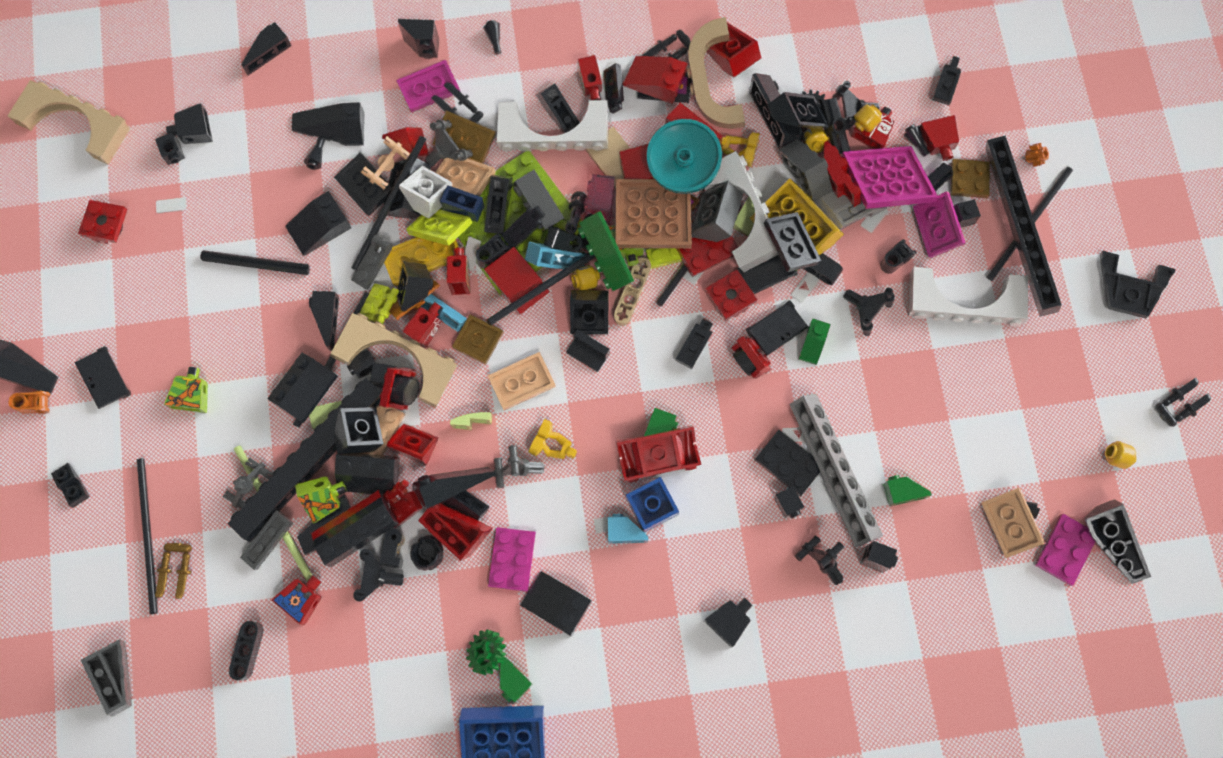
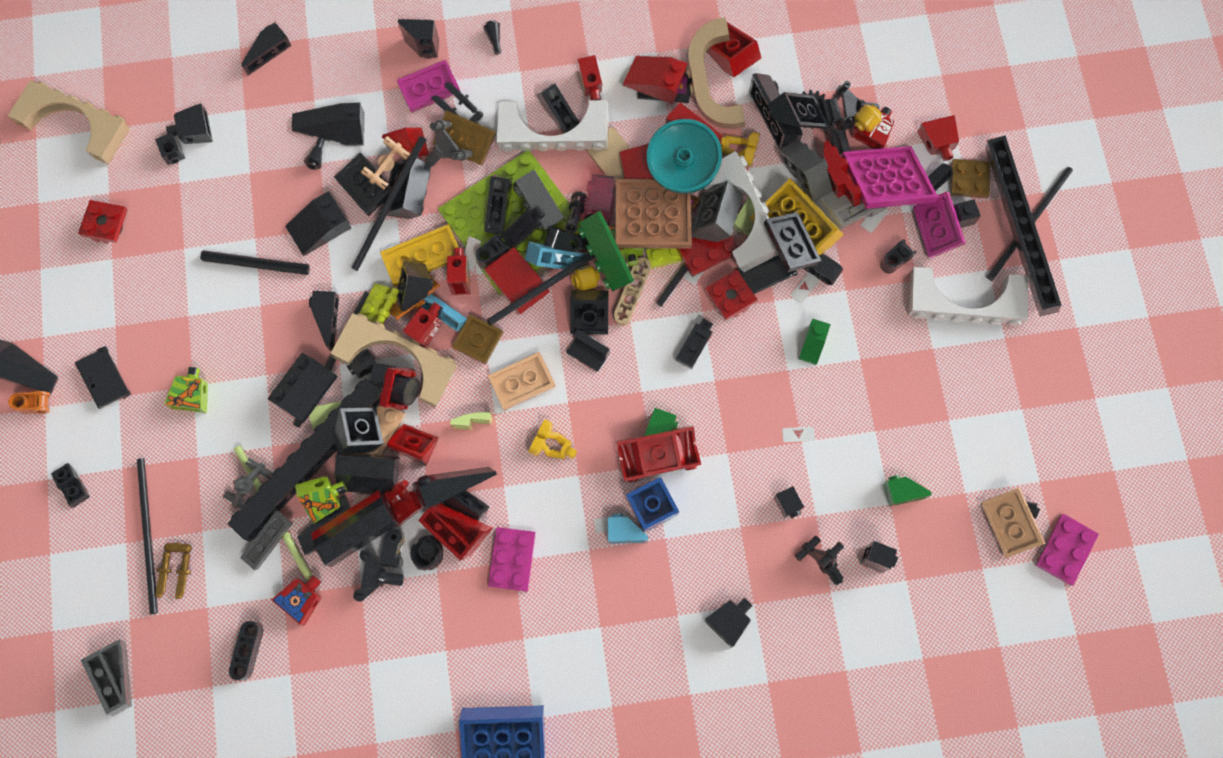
white sticker [156,197,187,213] -> none
dark grey plate [351,235,393,290] -> none
white slope [399,166,452,219] -> none
neon yellow plate [406,209,472,246] -> none
light nougat plate [435,158,496,196] -> none
dark blue brick [440,185,484,222] -> none
green gear [466,629,506,675] -> none
dark grey axle [494,445,545,488] -> none
green slope [500,656,533,703] -> none
black slope [520,571,592,637] -> none
black hinge [604,63,624,114] -> none
black piece [642,29,691,59] -> none
red piece [731,336,772,379] -> none
black door [746,300,808,356] -> none
black plate [754,430,820,497] -> none
light grey brick [789,394,883,547] -> none
yellow head [802,128,828,154] -> none
black axle [843,288,895,336] -> none
black cone [903,124,930,157] -> none
black hinge [932,56,961,105] -> none
orange gear [1025,143,1049,167] -> none
black wedge [1084,499,1151,584] -> none
black wing [1100,251,1176,319] -> none
yellow head [1105,441,1137,469] -> none
black piece [1155,378,1211,427] -> none

